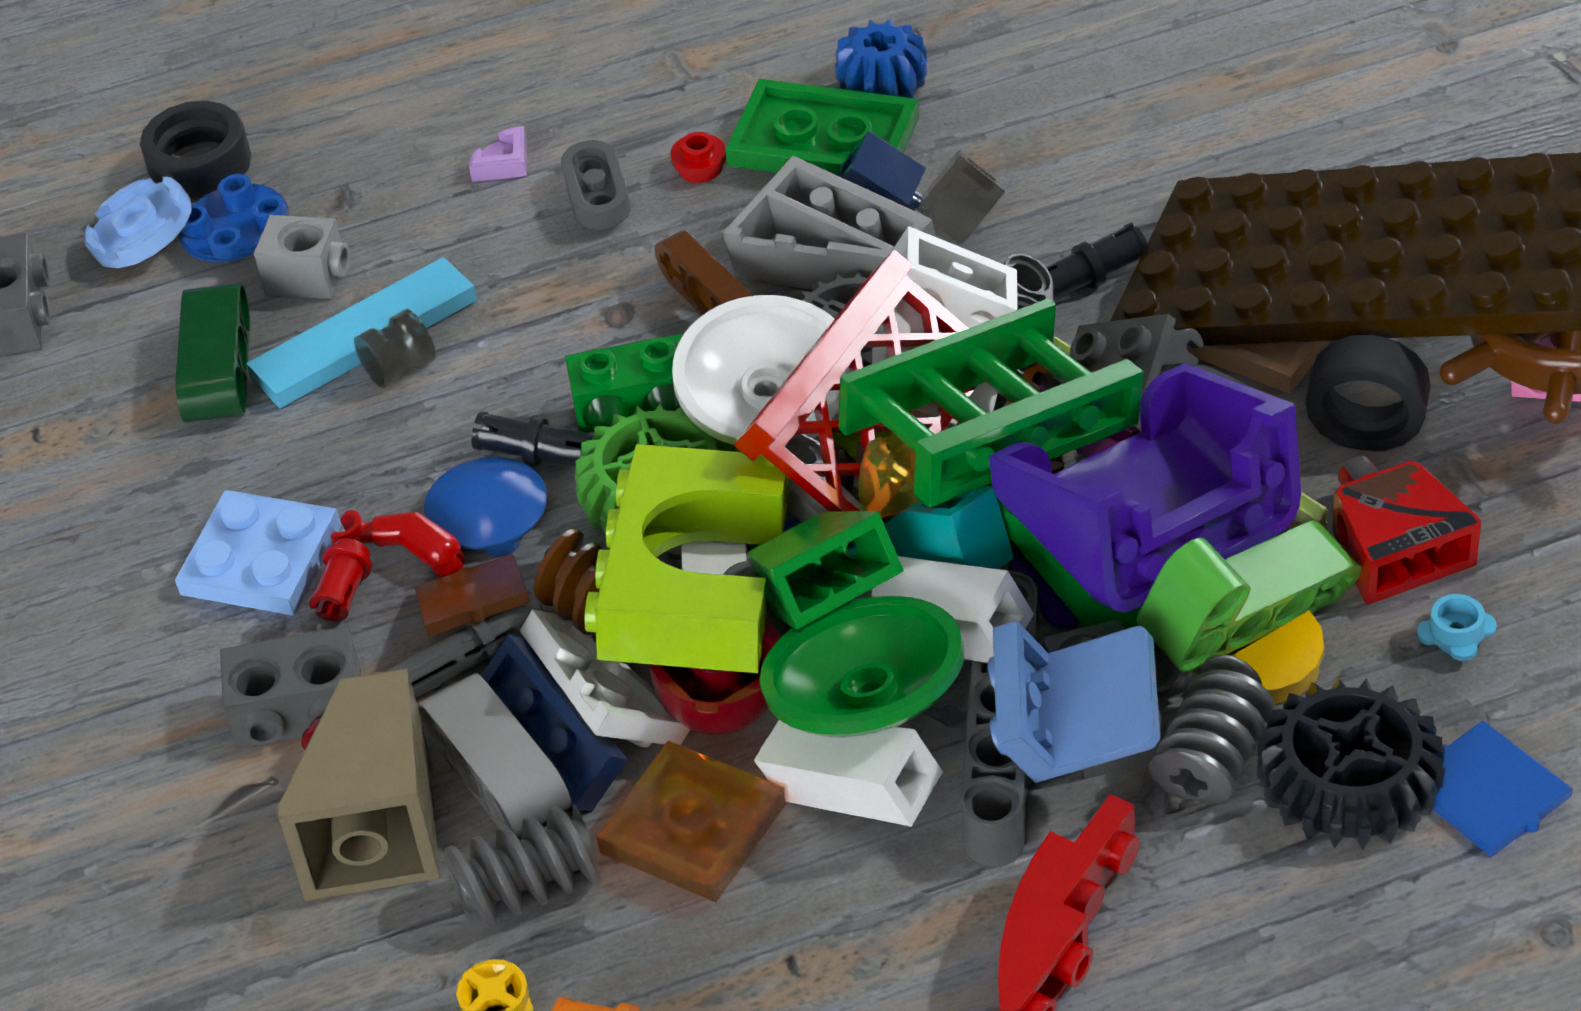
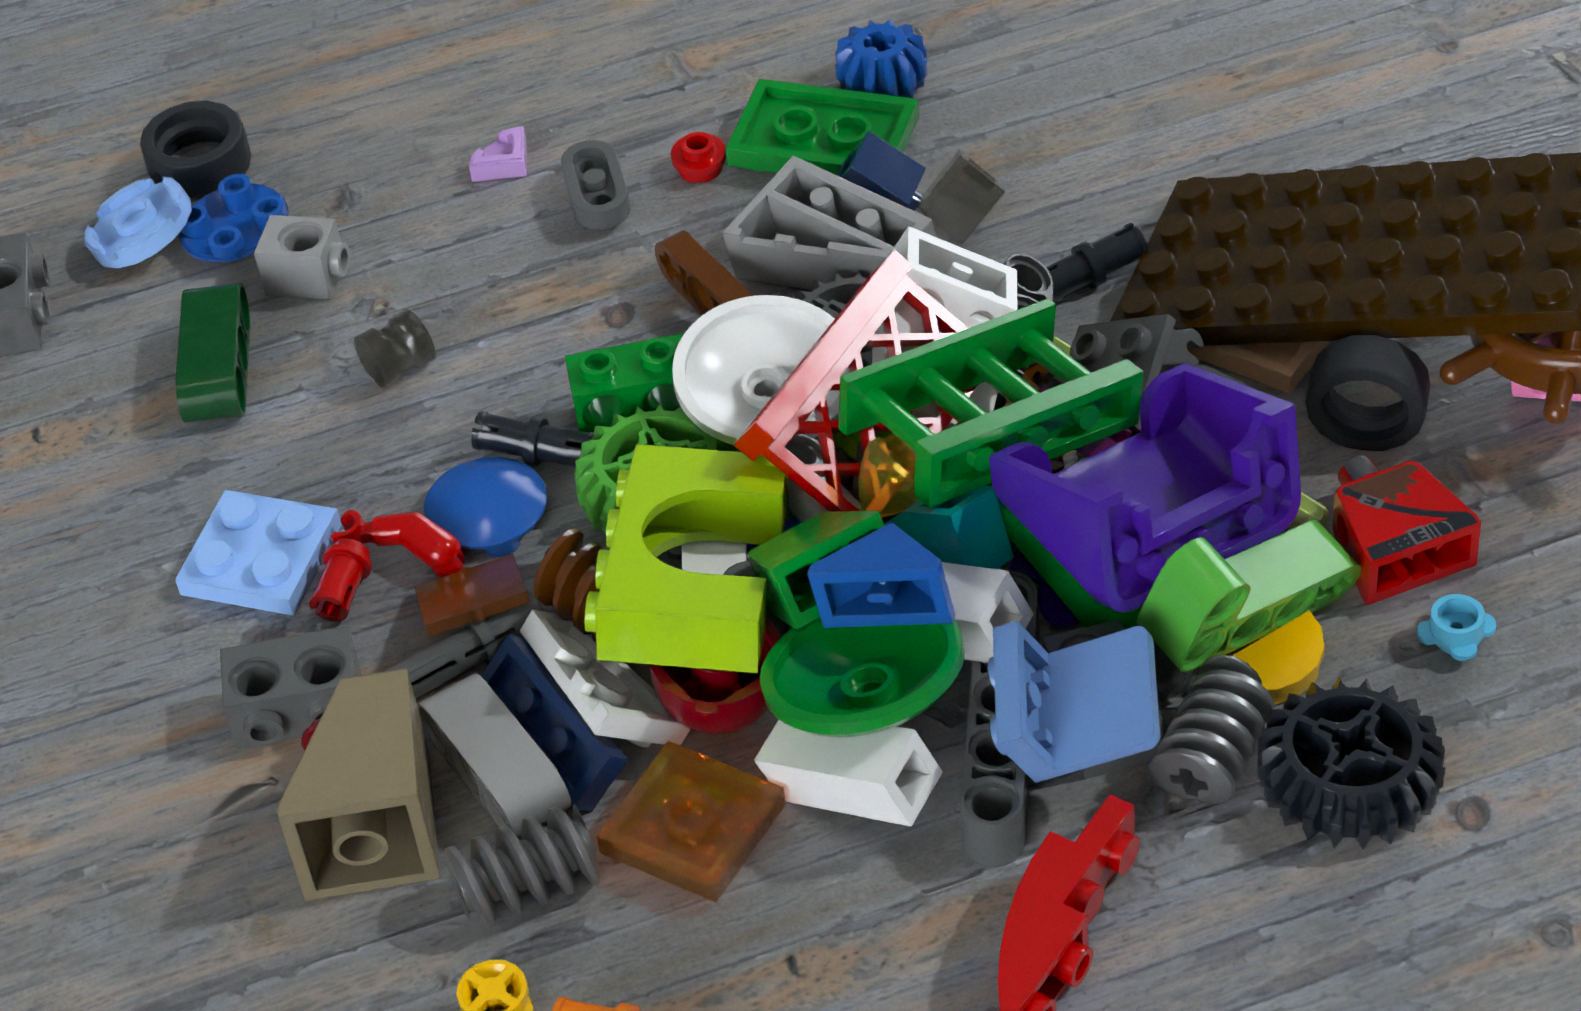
medium azure tile [246,257,477,409] -> none
blue piece [1432,720,1573,857] -> none
none -> blue slope [807,522,955,628]

